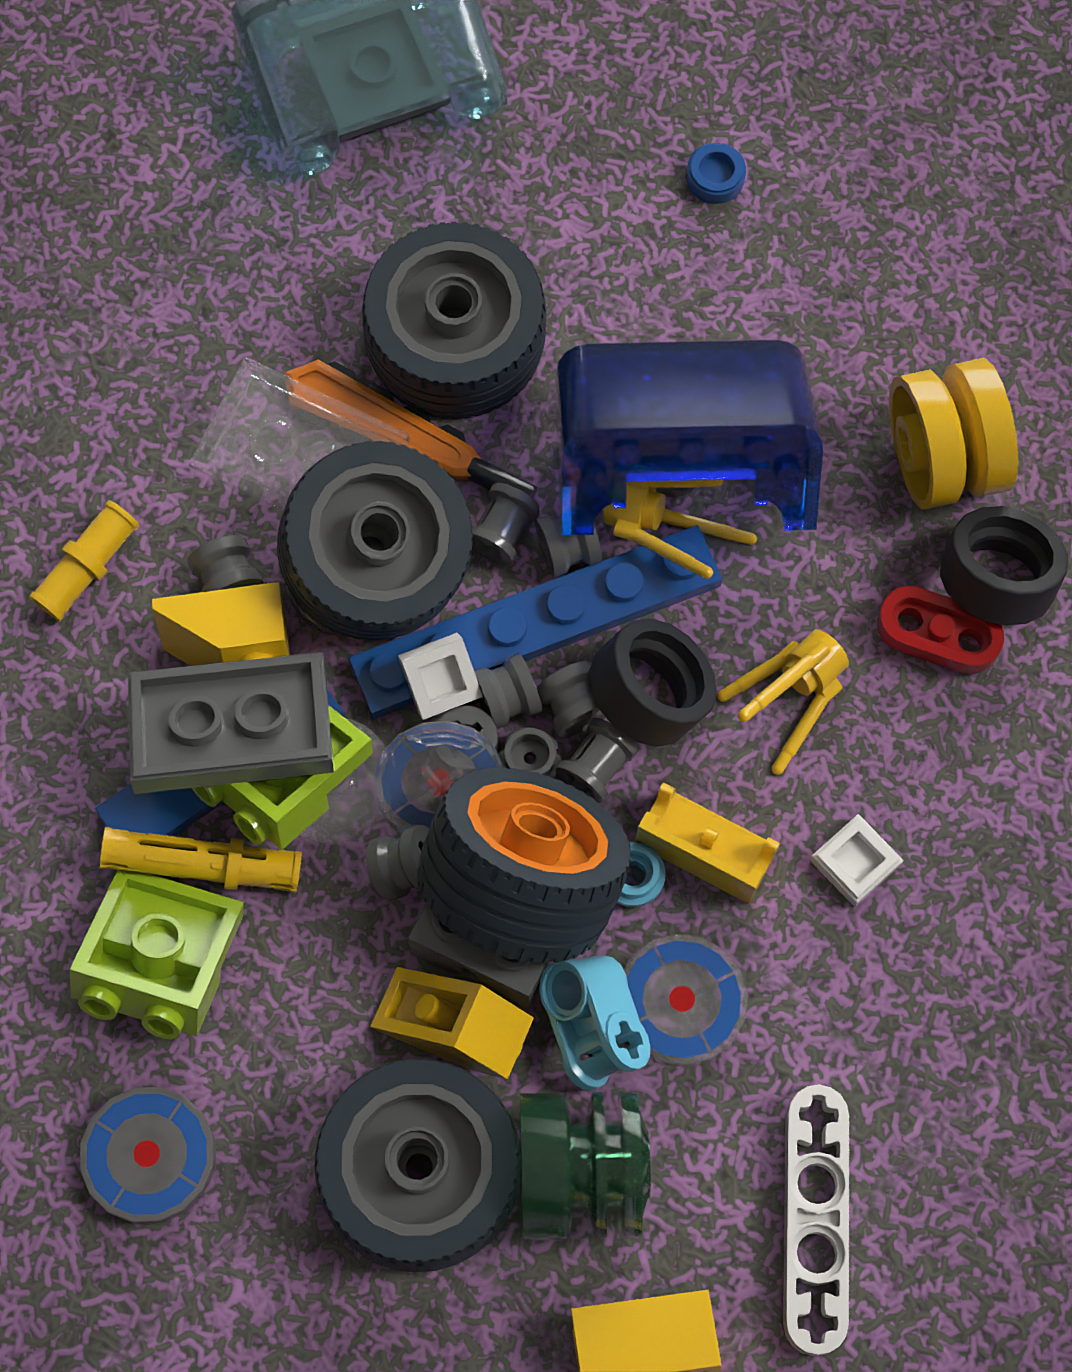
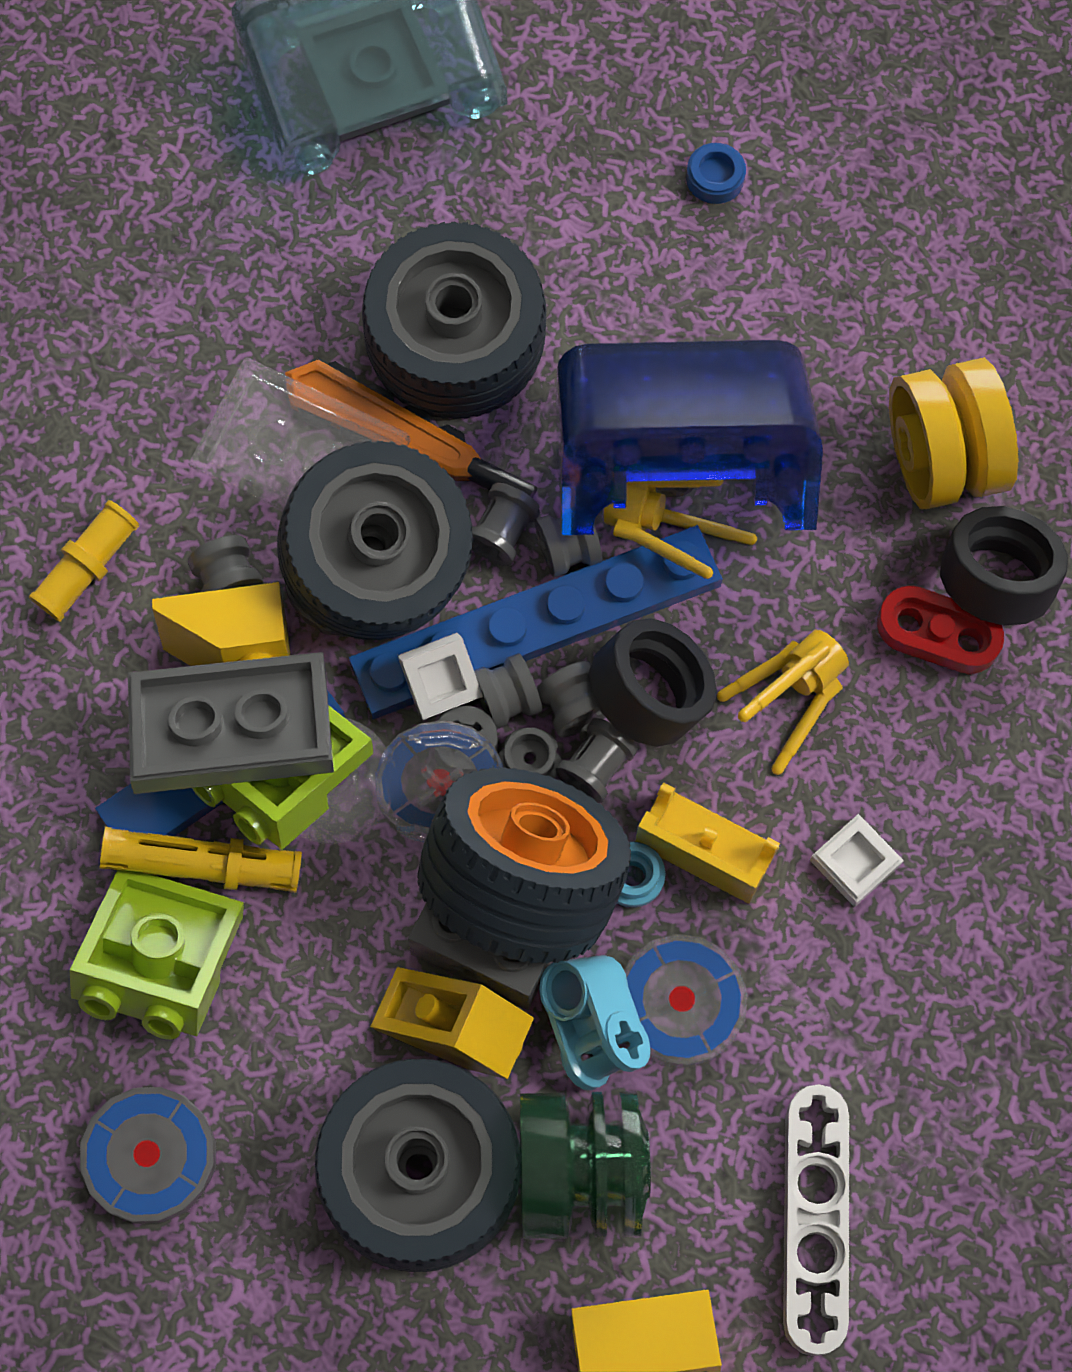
dark grey wheel [366,825,429,901] -> none

